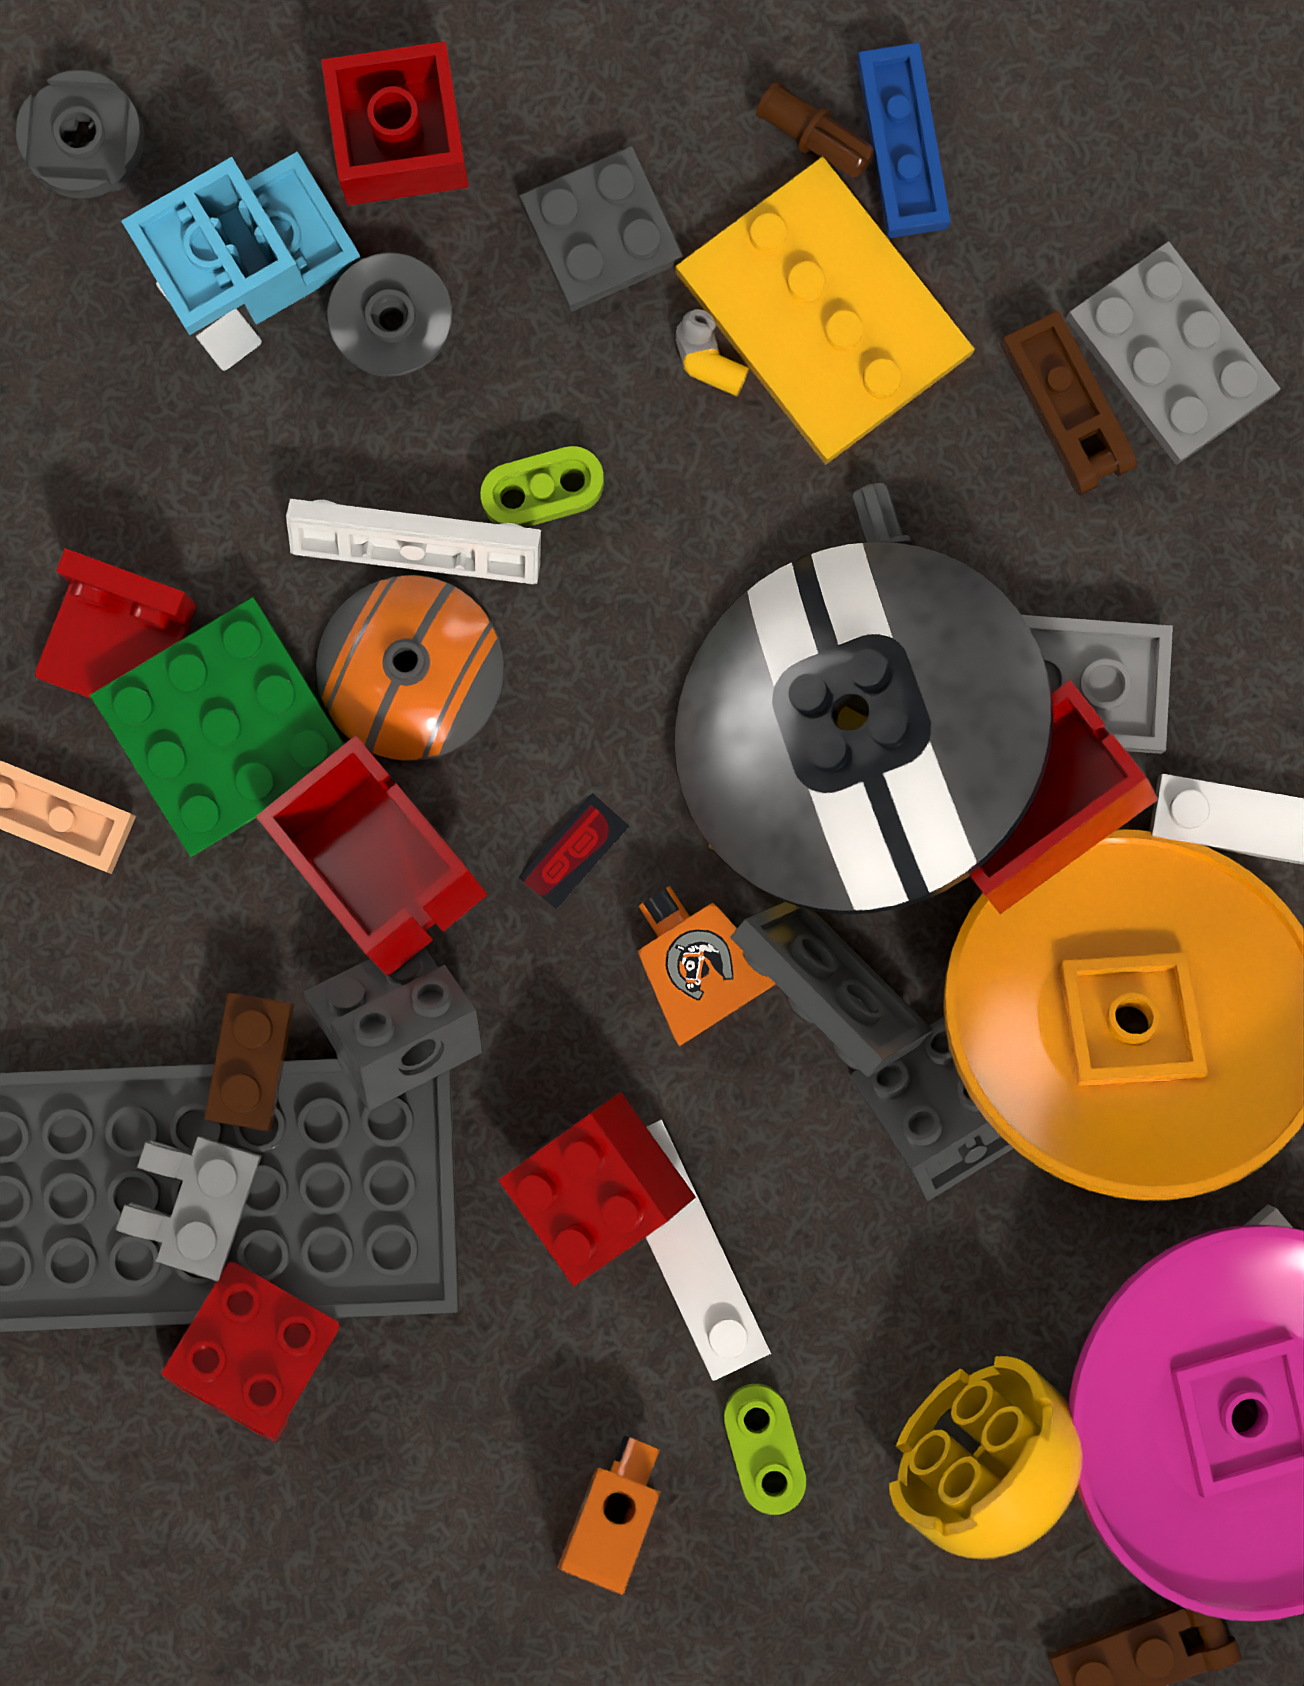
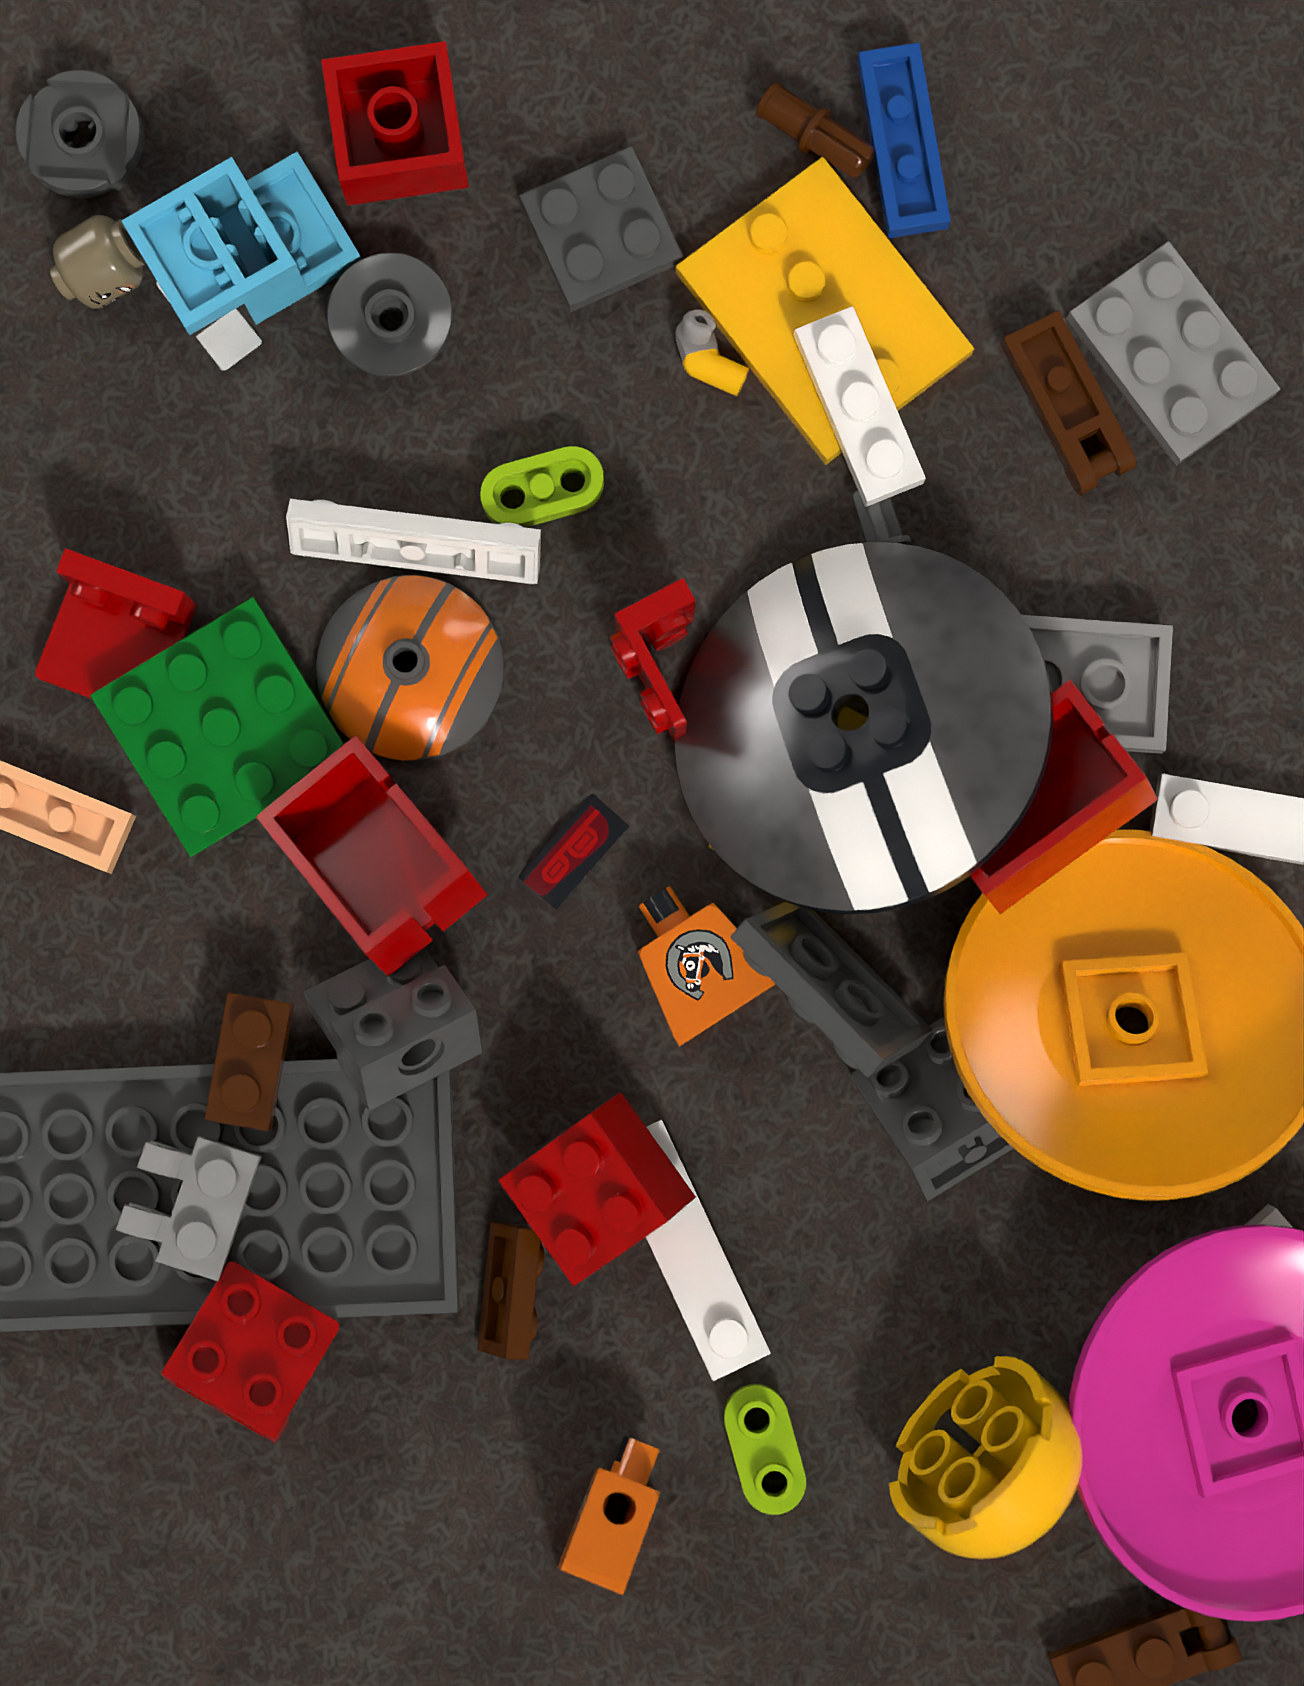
none -> dark tan head [50,215,147,309]
none -> reddish brown plate [477,1222,544,1360]
none -> red bracket [609,578,696,743]
none -> white plate [794,306,926,507]

